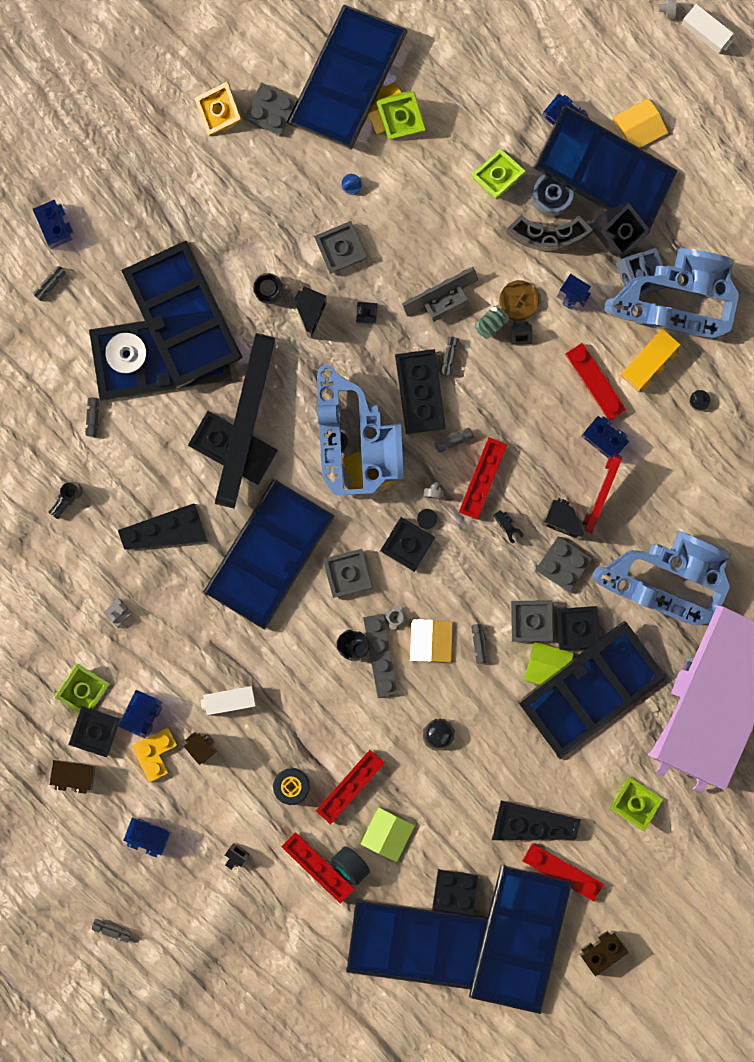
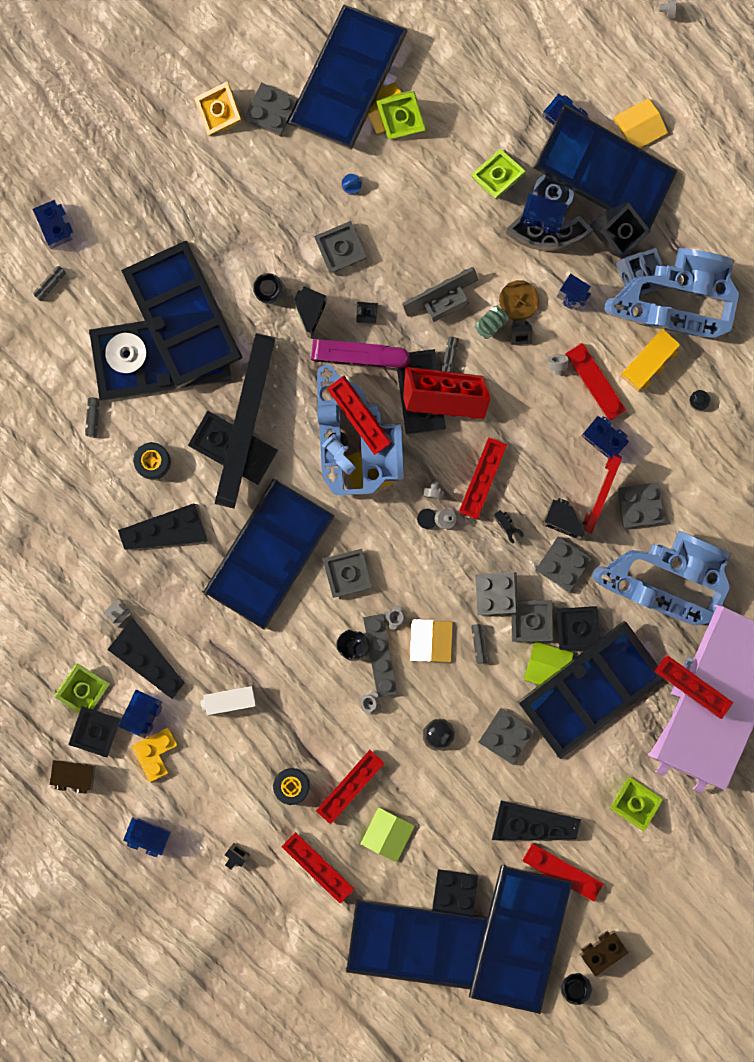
black pin [48,482,82,519] -> none
dark grey axle [92,919,132,943] -> none
dark brown brick [183,732,217,765] -> none
black wheel [331,846,370,886] -> none
black plate [380,517,436,572] -> none
dark grey axle [434,428,474,453] -> none
white brick [681,4,734,54] -> none
none -> black wing [107,617,185,699]
none -> black wheel [133,442,171,480]
none -> magenta piece [311,339,411,369]
none -> light blue connector [322,433,356,475]
none -> red plate [327,376,392,455]
none -> light grey plate [360,691,383,714]
none -> red slope [403,367,491,419]
none -> light grey tile [435,509,456,529]
none -> plate [475,572,519,615]
none -> dark grey plate [478,708,535,765]
none -> clear blue brick [520,193,568,234]
none -> light grey tile [548,354,569,375]
none -> black hair [561,973,592,1005]
none -> dark grey plate [618,482,664,528]
none -> red plate [654,655,734,719]

